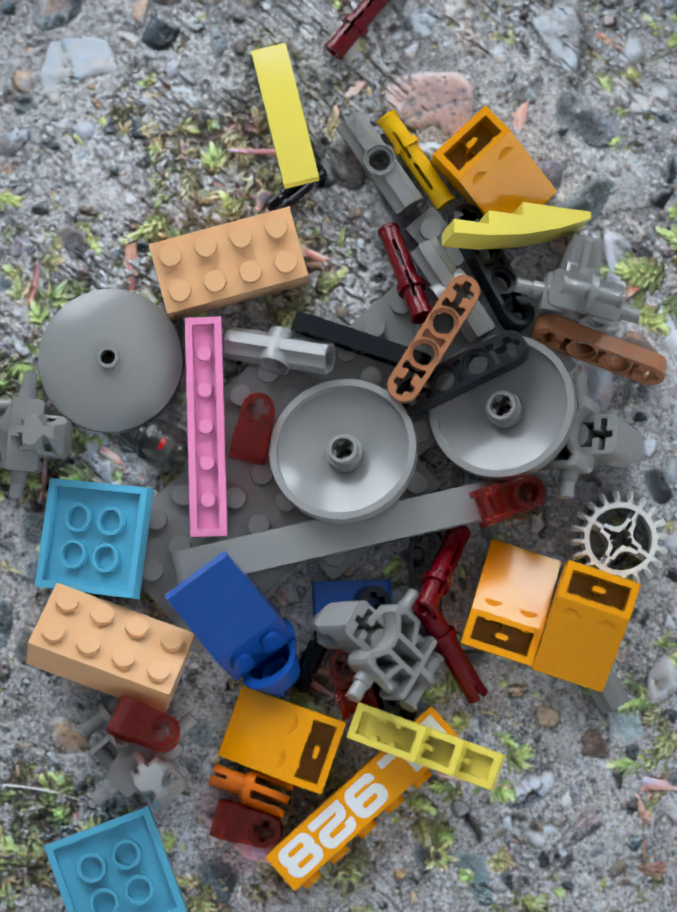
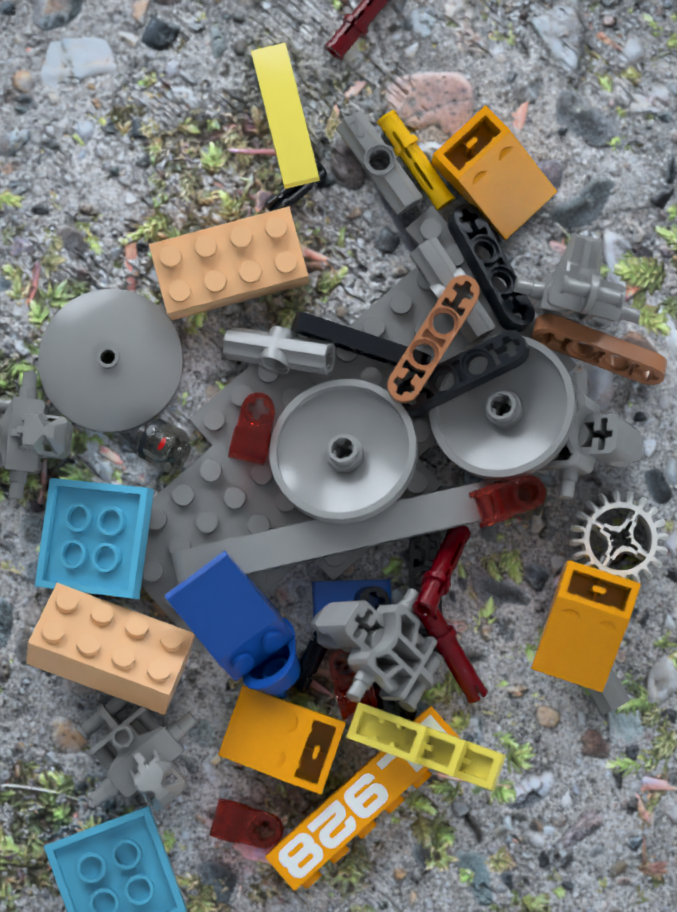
clear red piece [105,695,180,753] -> none
bright pink plate [185,316,228,538] -> none
orange arm [209,763,295,819] -> none
dark red pin [377,222,432,324] -> none
light yellow slope [442,202,591,250] -> none
light orange slope [459,539,561,666] -> none

